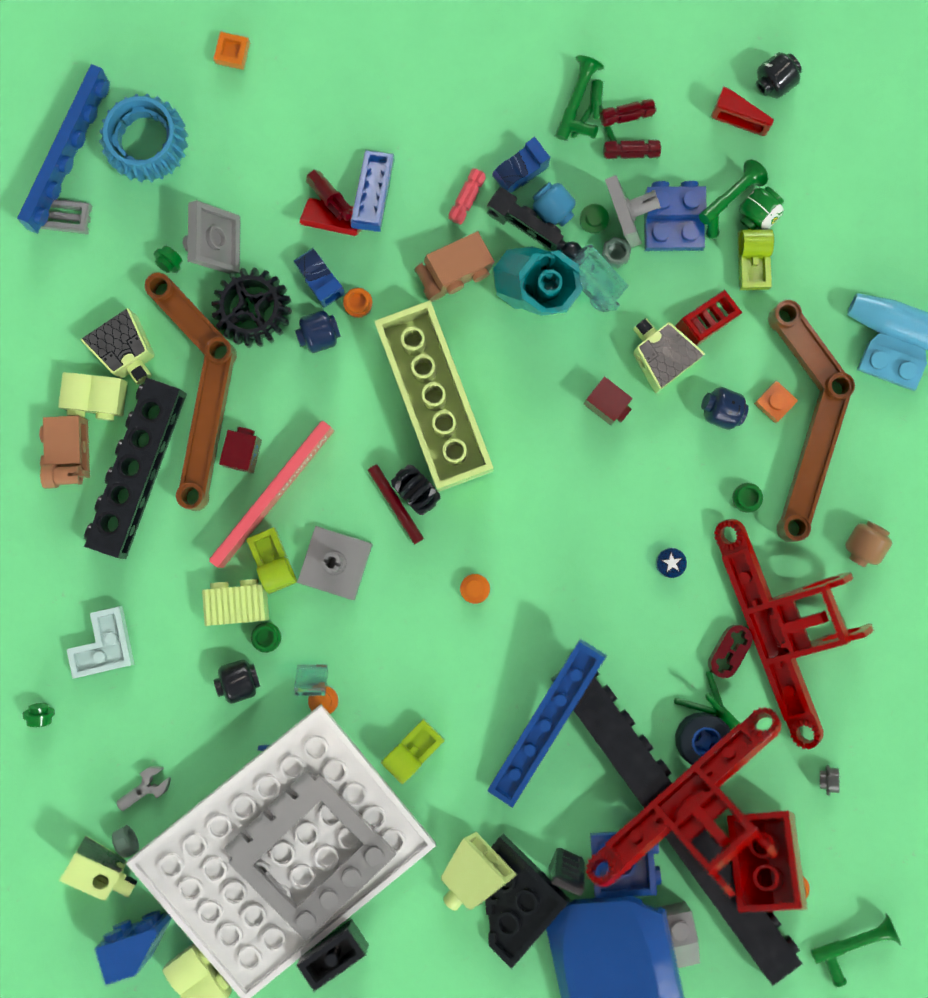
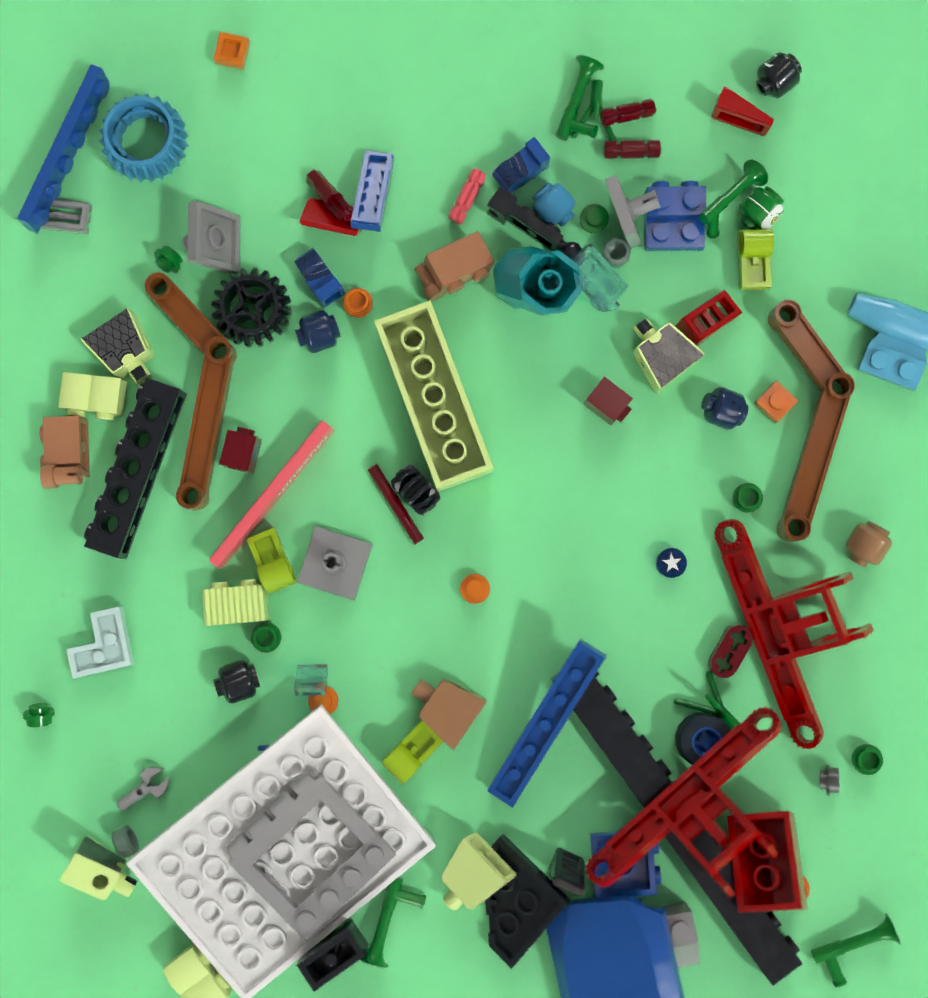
blue slope [94,910,172,985] -> none
none -> green piece [360,877,426,968]
none -> medium nougat torso [411,678,487,750]
none -> green plate [852,744,883,775]

